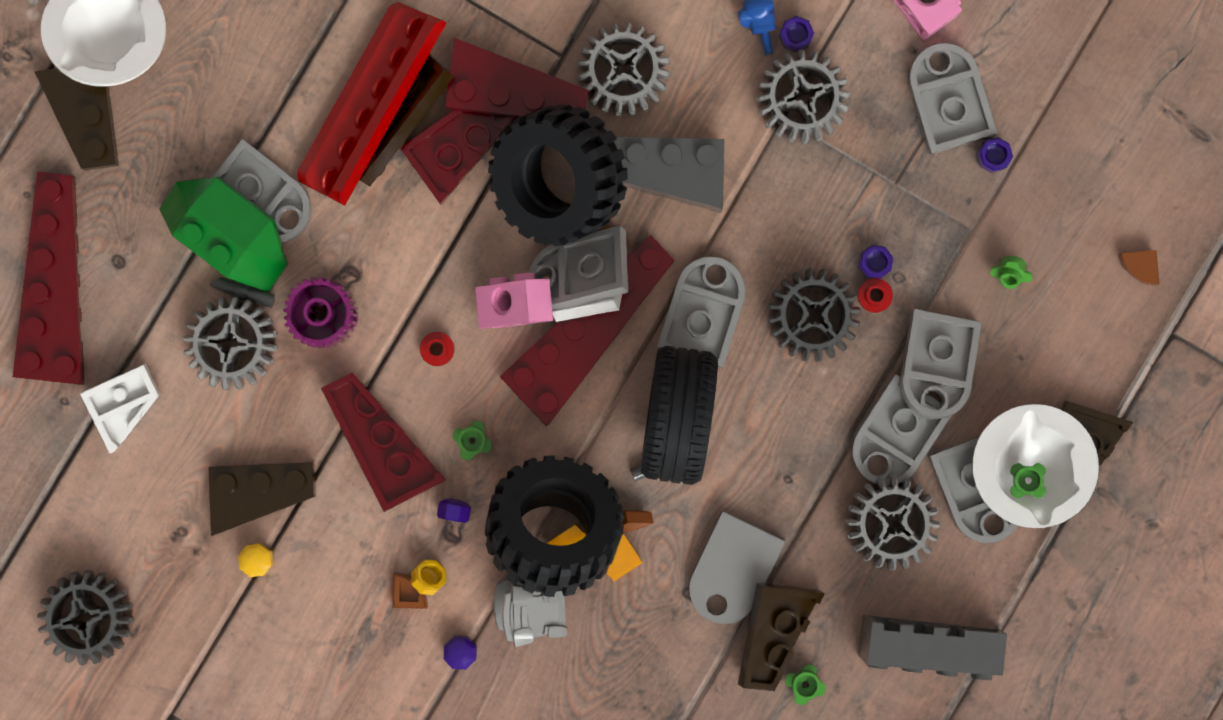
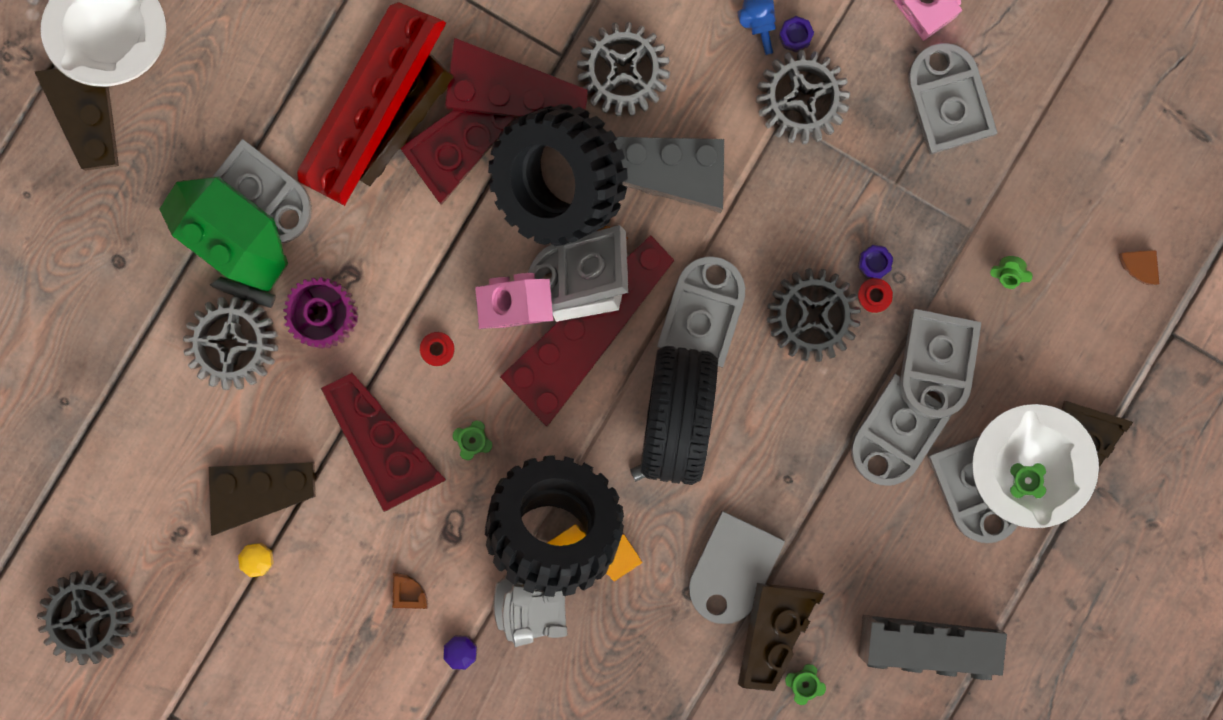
dark red wing [12,172,85,385] -> none
white wing [80,363,161,453] -> none
yellow tile [411,559,446,595] -> none
dark purple tile [437,498,472,523] -> none
dark orange tile [622,510,654,533] -> none
light grey gear [845,476,940,571] -> none
dark purple tile [976,137,1013,173] -> none

